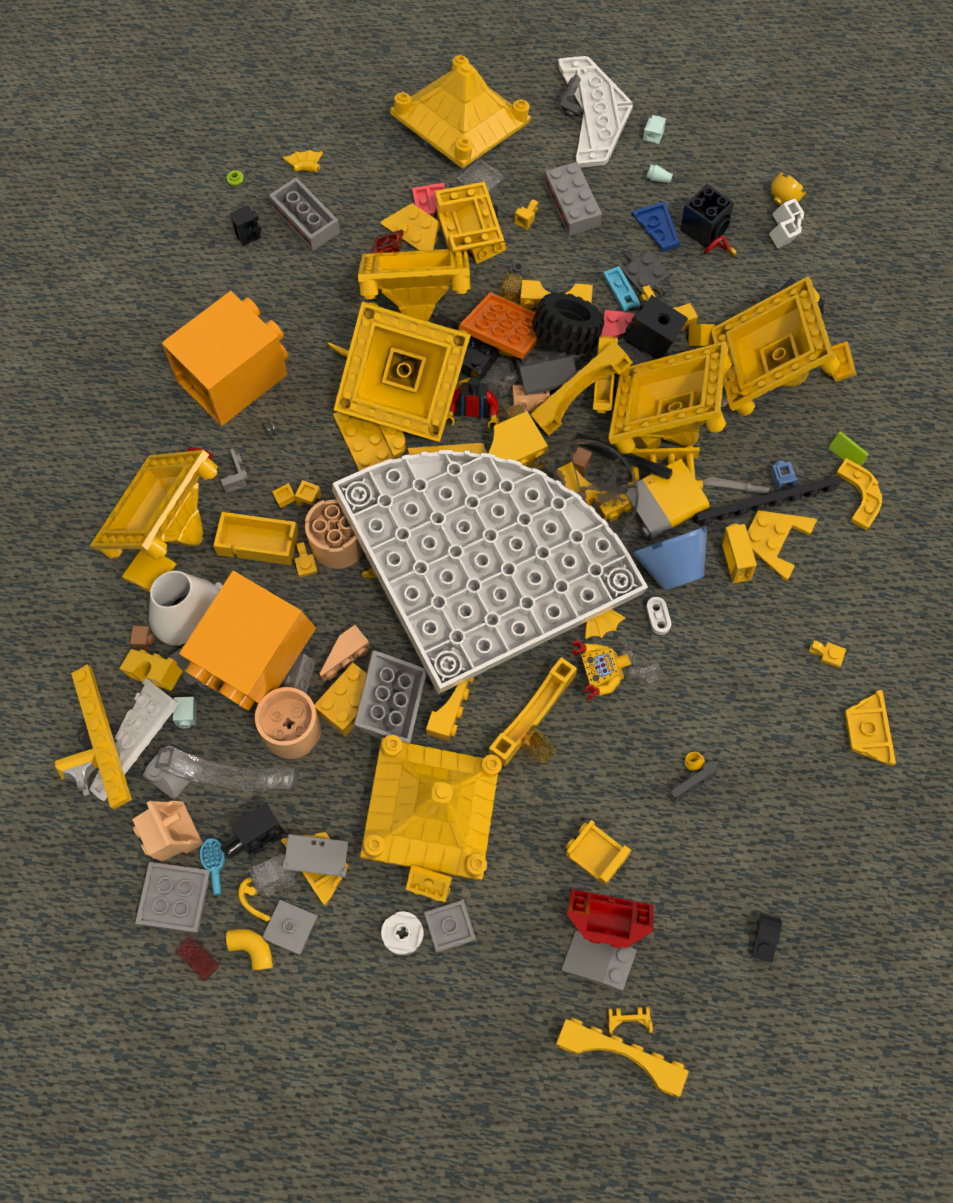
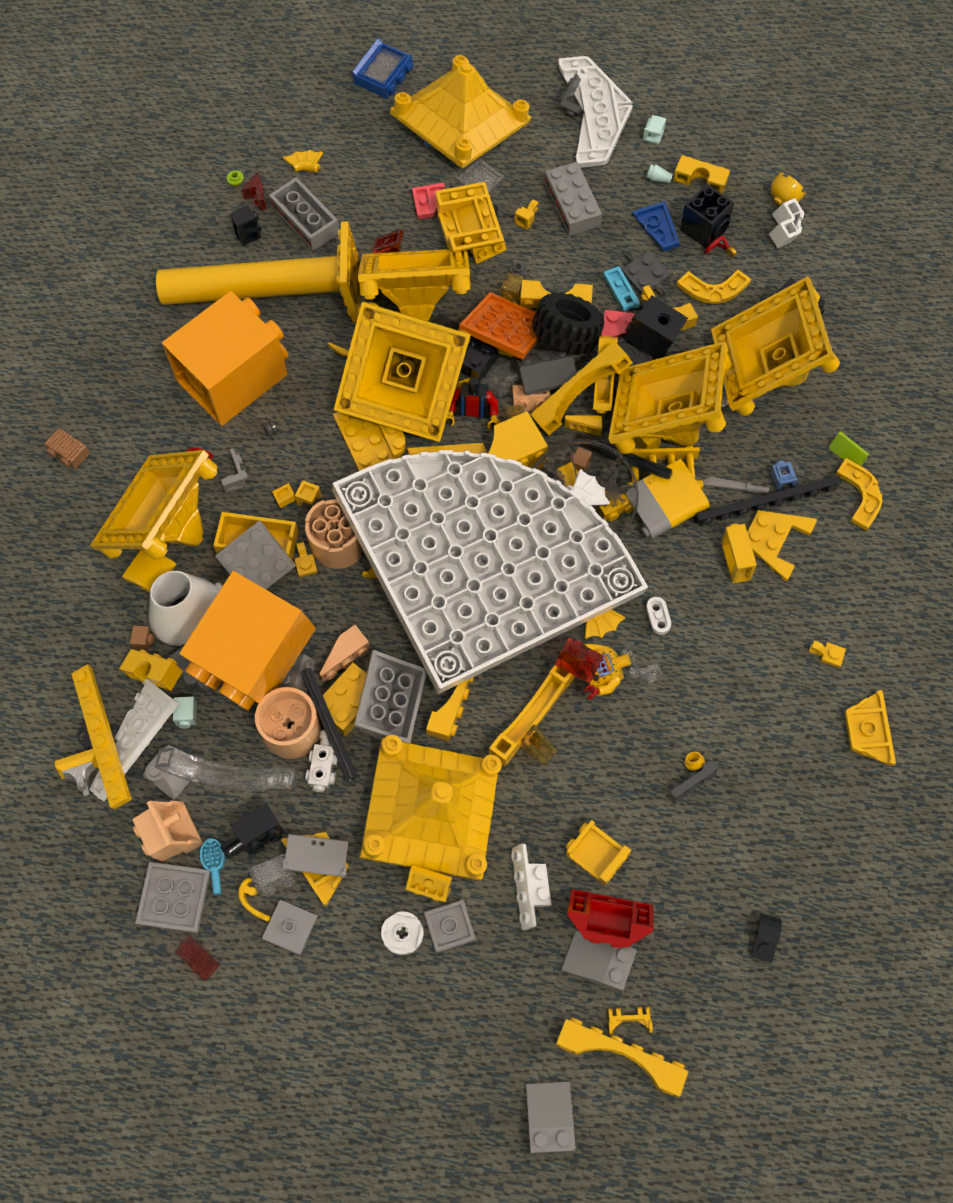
yellow cylinder [226,929,273,971] -> none
yellow wing [380,203,440,251] -> none
medium blue cone [632,527,707,590] -> none
yellow panel [689,324,715,346] -> none
yellow bracket [828,341,857,381] -> none
none -> medium nougat brick [44,428,90,469]
none -> yellow piece [156,221,361,322]
none -> light grey plate [215,520,296,589]
none -> clear red slope [242,173,267,211]
none -> black axle [300,668,357,781]
none -> white brick [306,730,338,792]
none -> blue window [352,38,413,99]
none -> white bracket [511,844,551,930]
none -> light grey slope [526,1082,575,1154]
none -> clear red brick [555,638,604,683]
none -> yellow slope [564,415,602,436]
none -> white arm [566,469,610,506]
none -> yellow arch [673,155,730,194]
none -> yellow plate [676,270,752,304]

